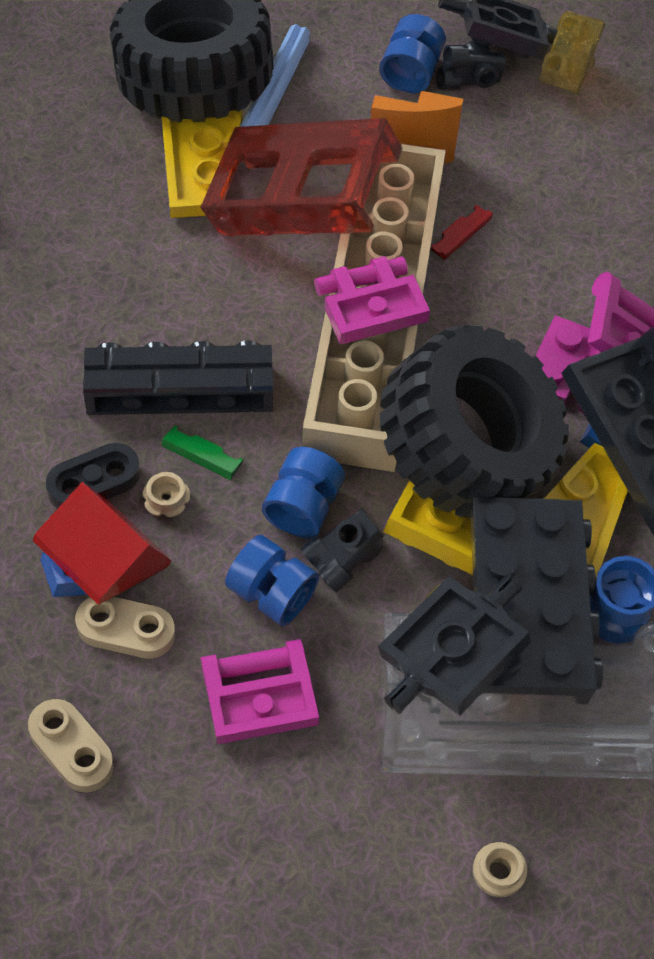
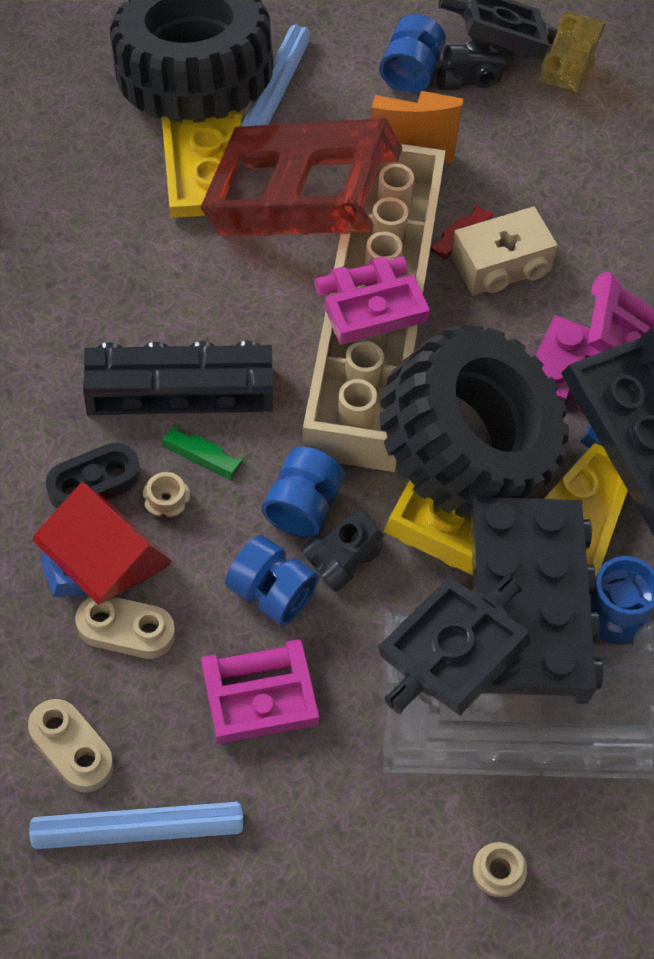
none -> light blue axle [29,802,243,849]
none -> tan brick [451,206,558,296]

